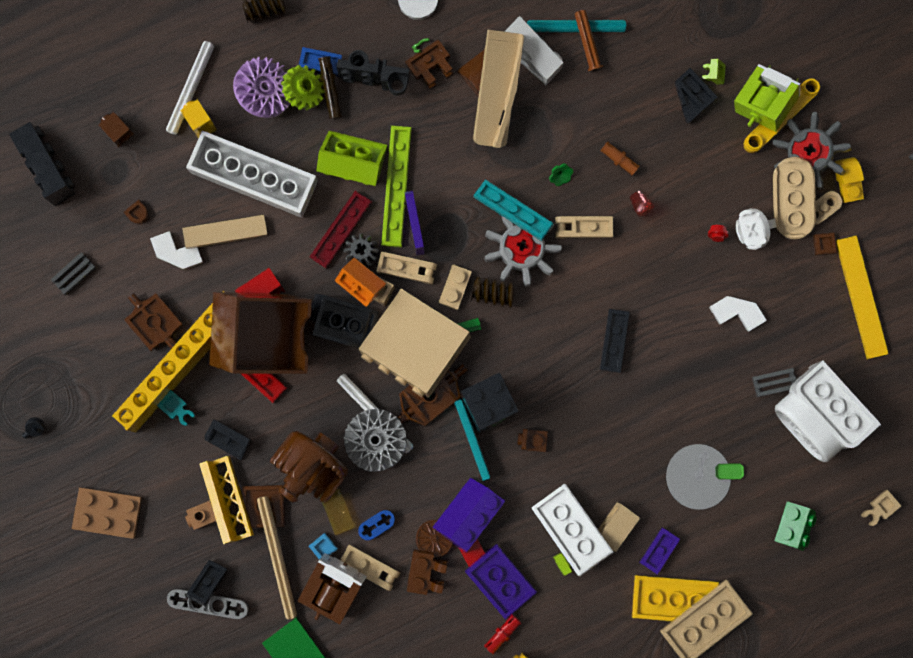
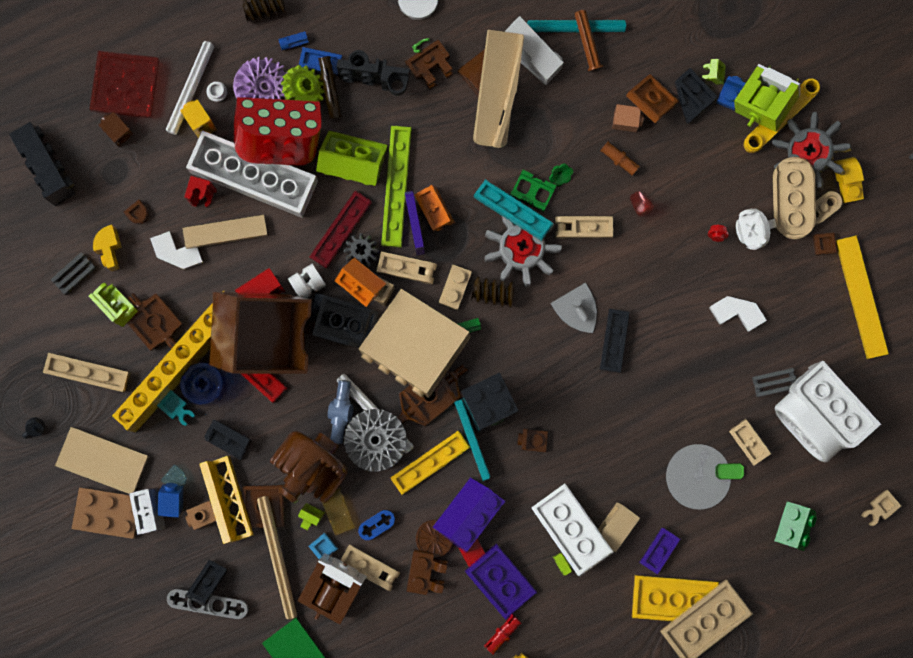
none -> tan plate [43,353,130,393]
none -> tan tile [55,427,149,494]
none -> clear red plate [89,51,159,118]
none -> lime hinge [89,283,138,327]
none -> yellow brick [93,225,122,271]
none -> hinge [129,488,166,535]
none -> blue brick [158,483,184,517]
none -> clear light blue tile [161,464,187,486]
none -> clear blue brick [180,363,226,406]
none -> red hinge [184,176,217,208]
none -> white plate [207,82,227,102]
none -> red brick [234,97,321,165]
none -> blue piece [278,31,309,51]
none -> white wheel [288,264,326,298]
none -> lime tile [298,503,325,531]
none -> sand blue pin [328,380,353,444]
none -> yellow tile [390,431,470,495]
none -> orange hinge [414,185,455,231]
none -> green piece [510,170,556,212]
none -> light grey shield [550,283,597,334]
none -> nougat brick [612,104,644,132]
none -> dark orange tile [626,74,679,123]
none -> blue bracket [716,76,746,111]
none -> tan hinge [729,418,771,465]

